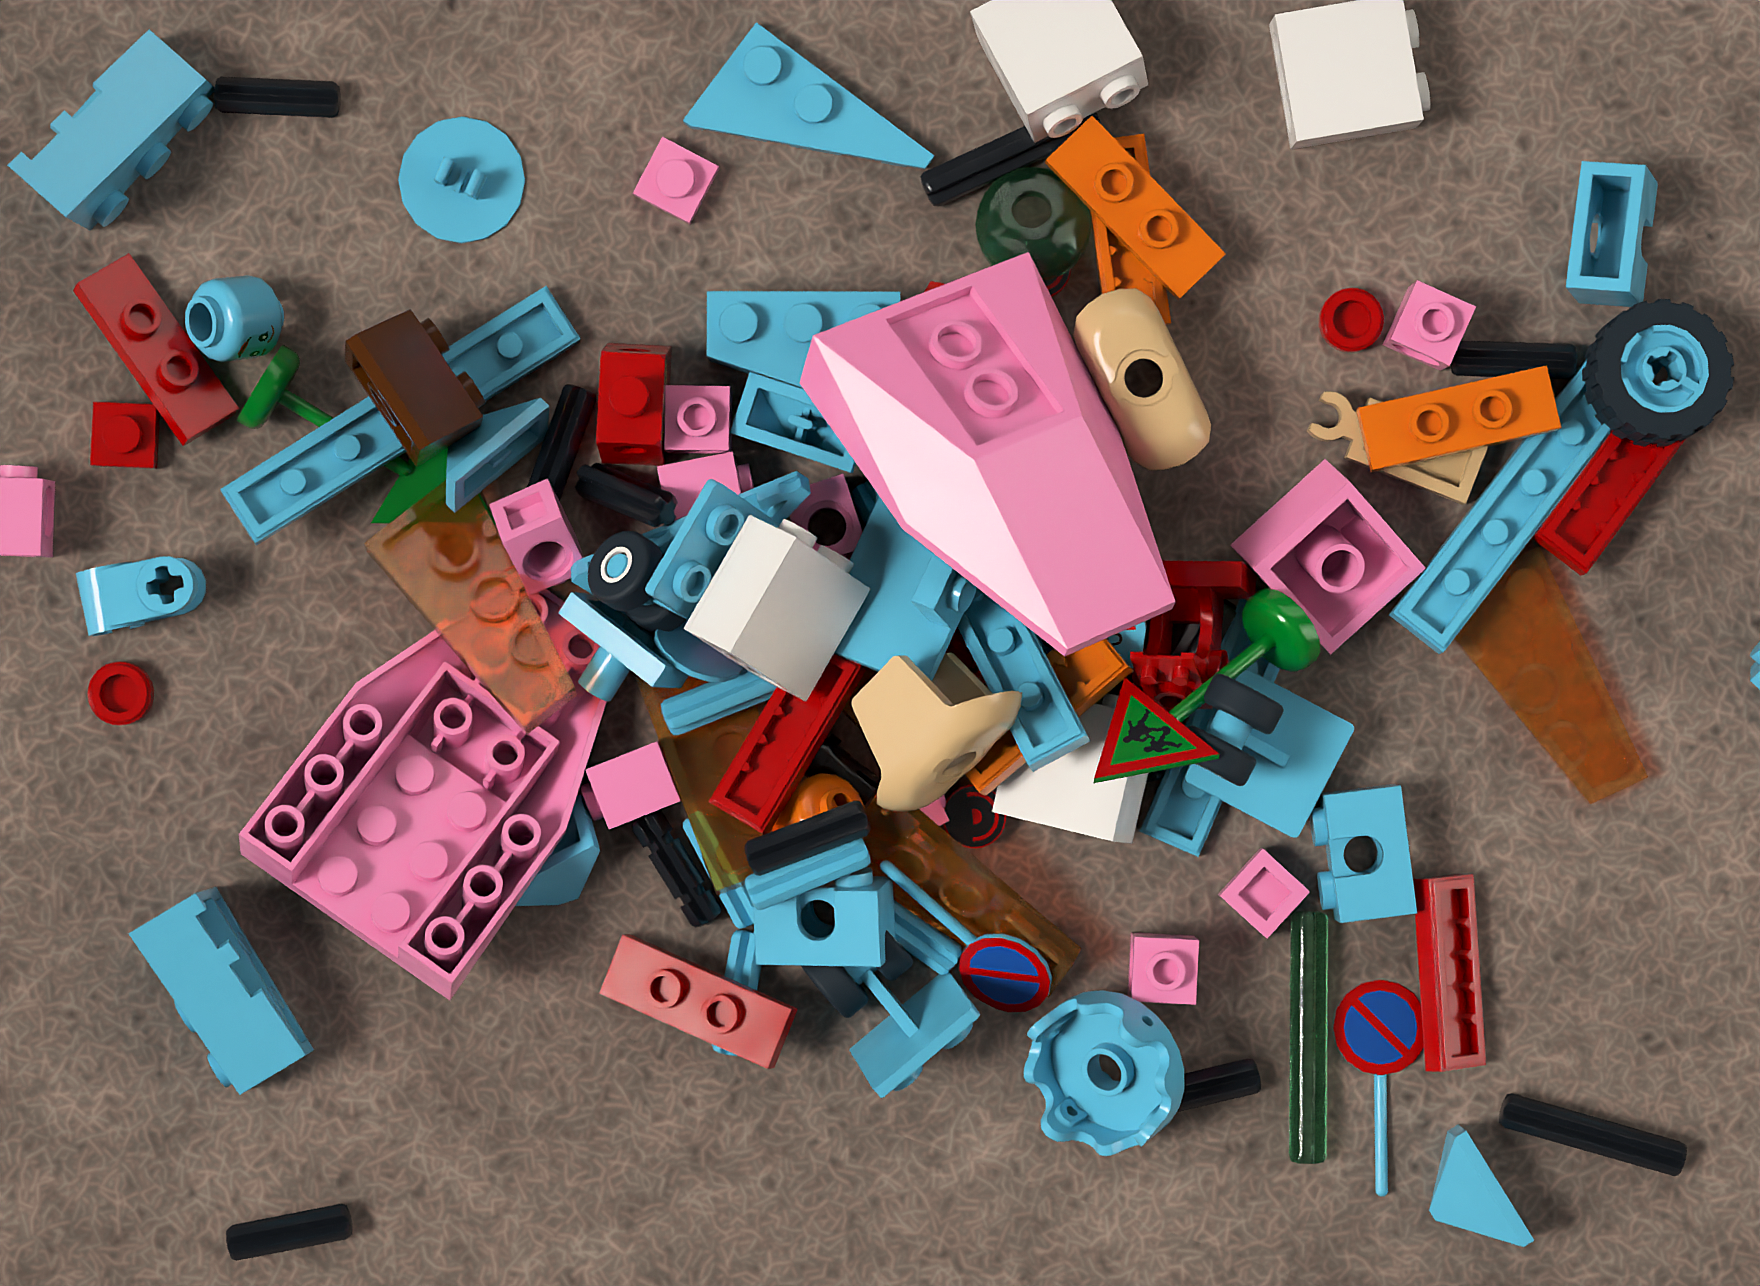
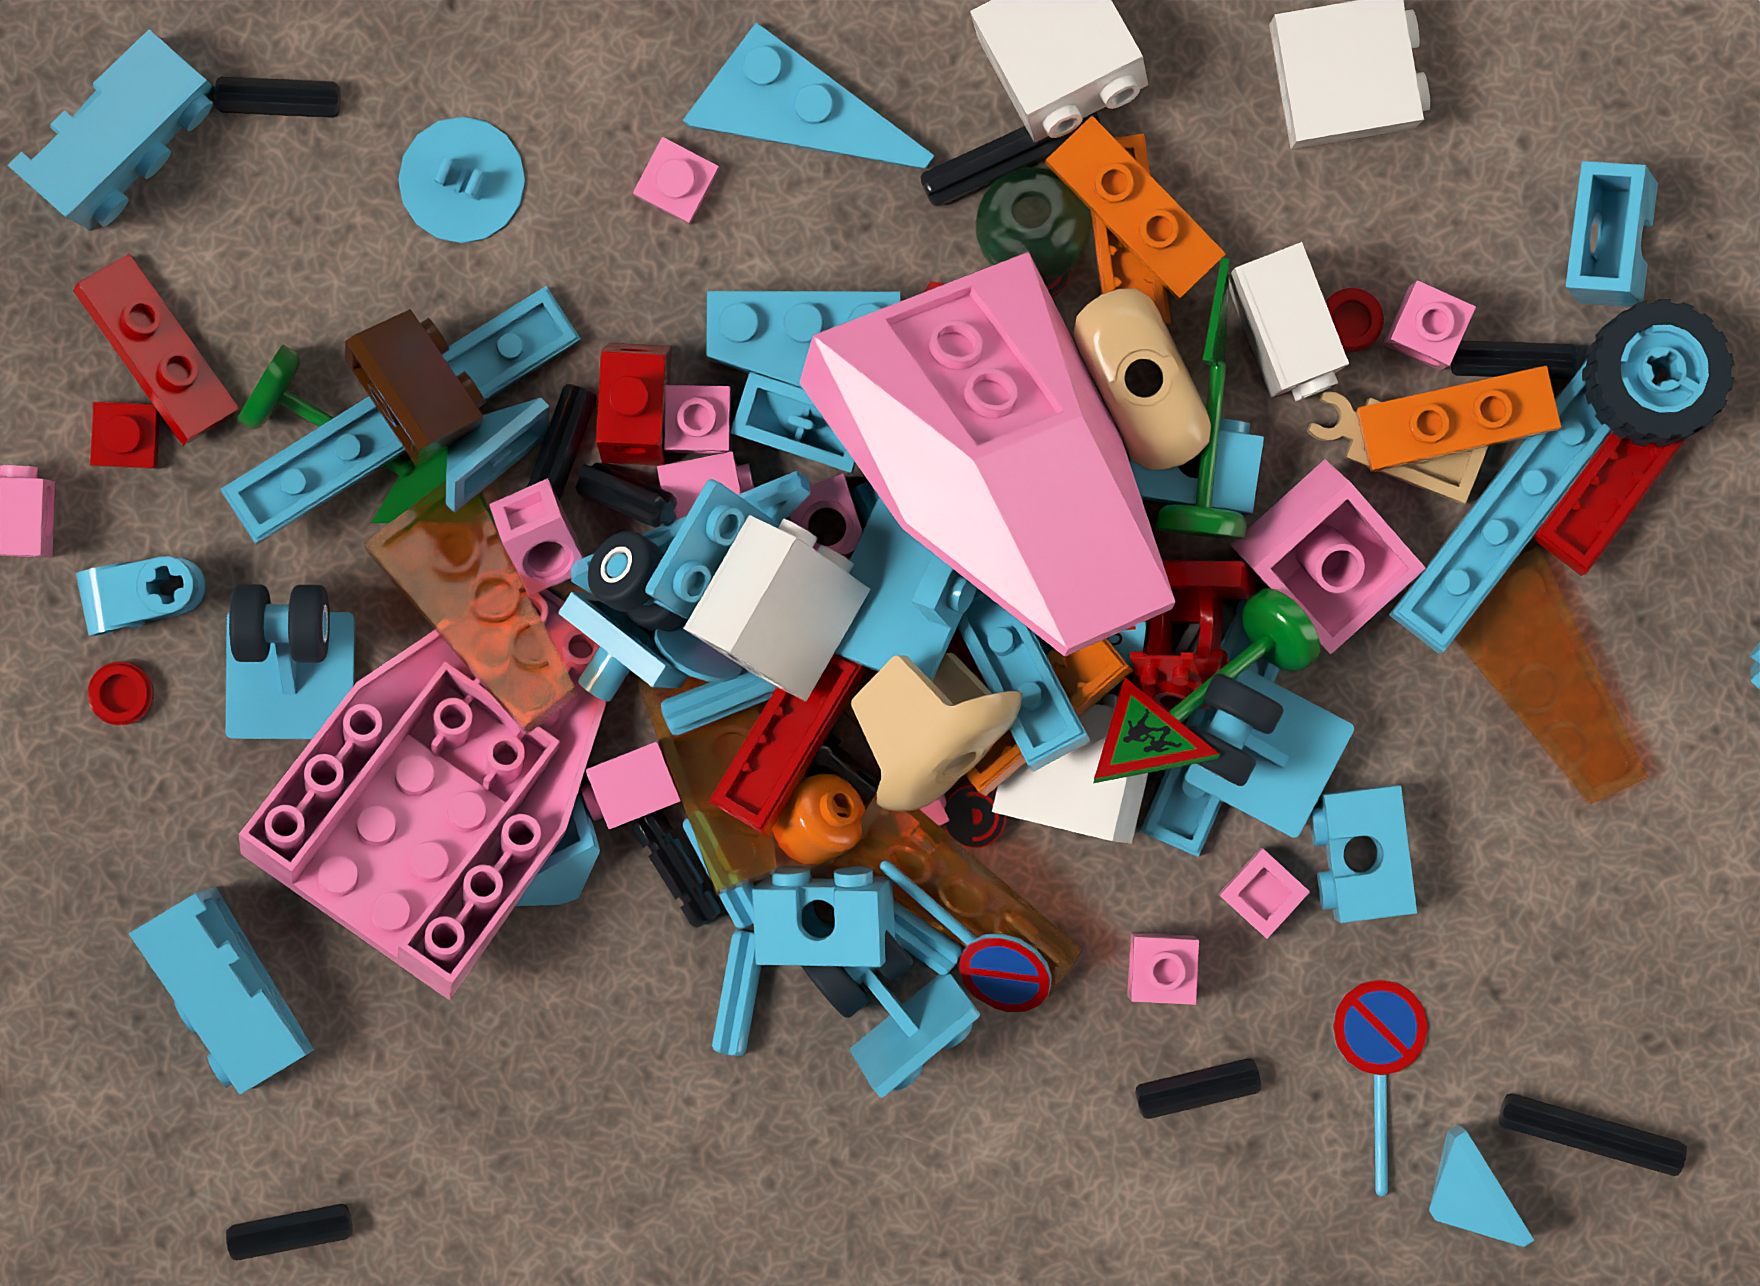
medium azure head [185,275,284,362] -> none
plate [599,934,798,1069] -> none
black axle [744,801,871,876] -> none
medium azure axle [745,838,871,910] -> none
medium azure plate [1024,990,1185,1156] -> none
clear green axle [1289,911,1328,1164] -> none
red plate [1413,874,1486,1072] -> none
none -> medium azure plate [225,584,356,739]
none -> medium azure brick [1128,419,1264,515]
none -> green piece [1156,258,1246,539]
none -> white piece [1229,242,1349,401]

